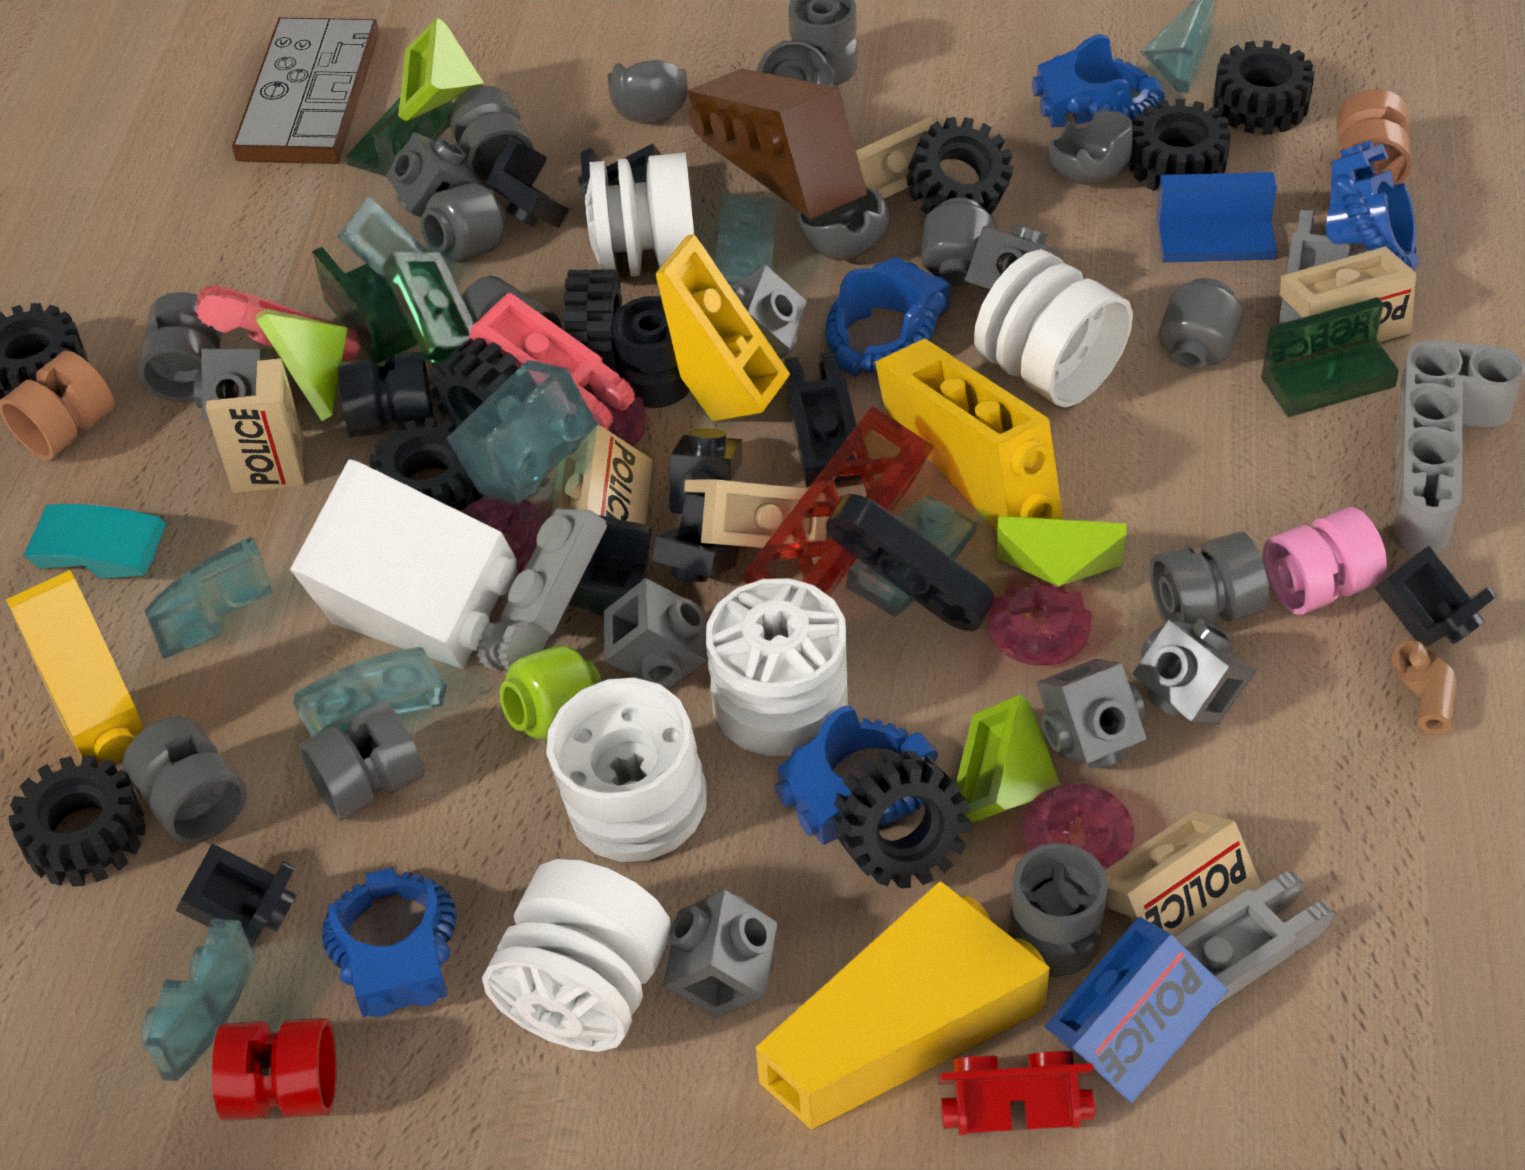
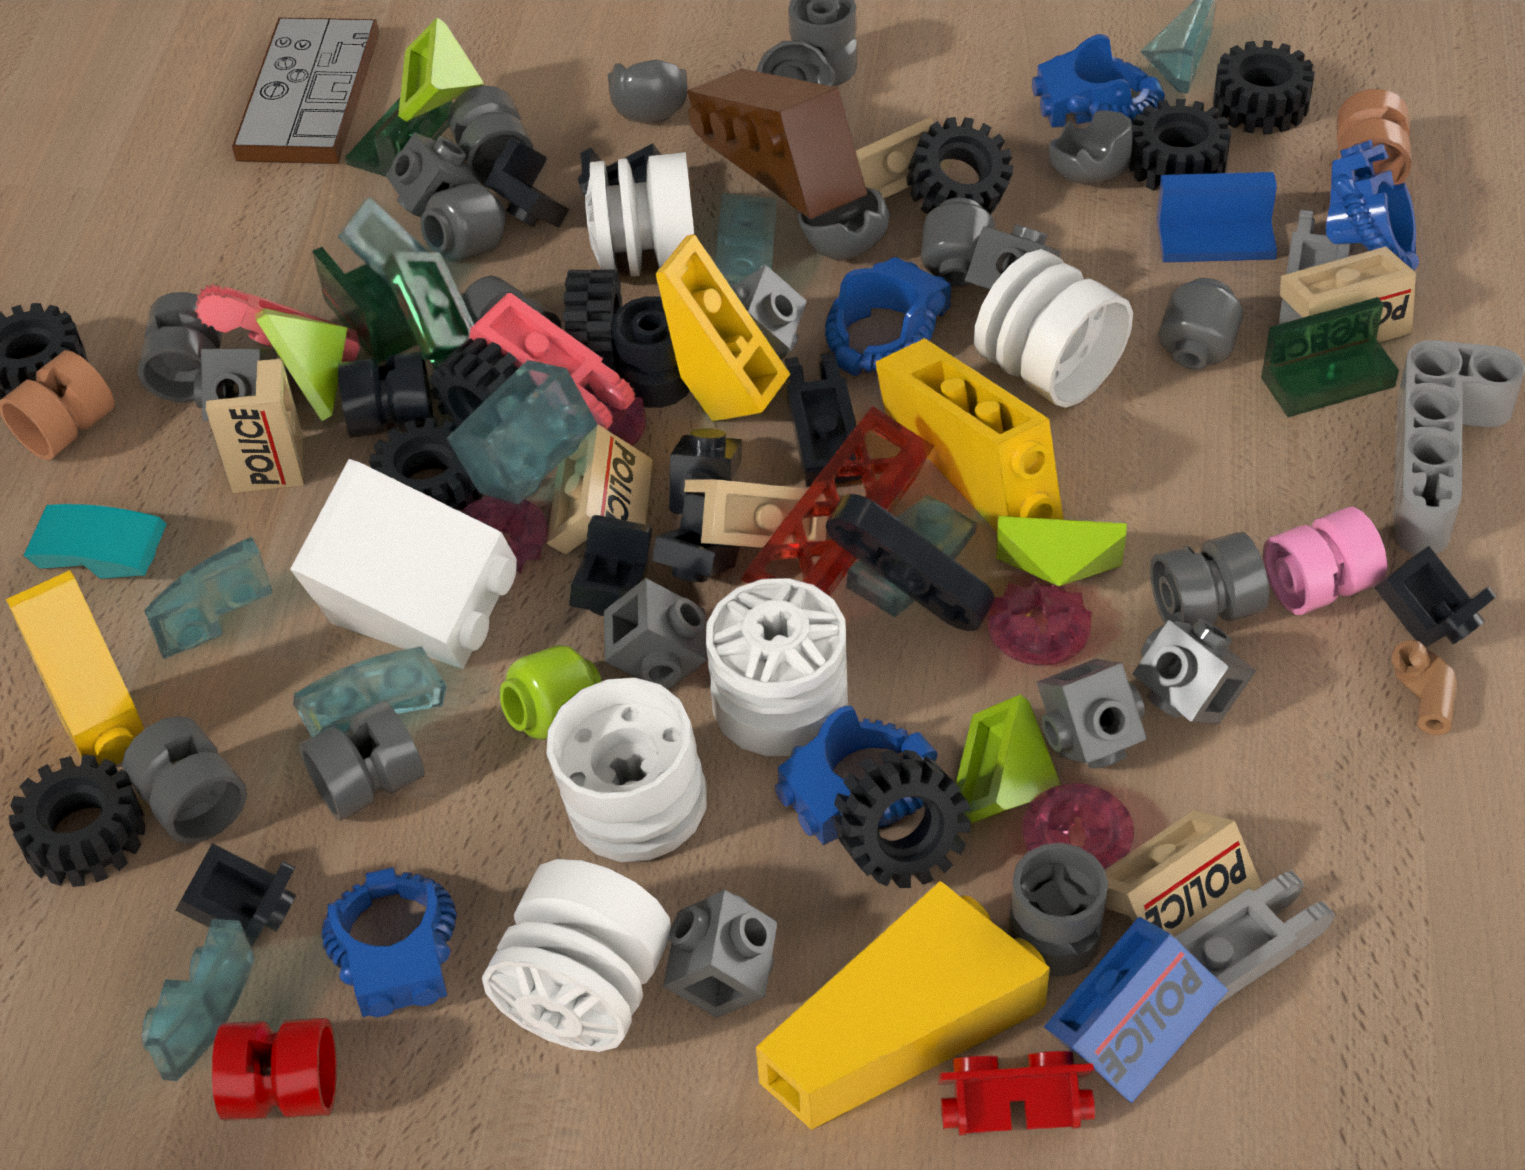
light grey hinge [476,509,607,670] -> none

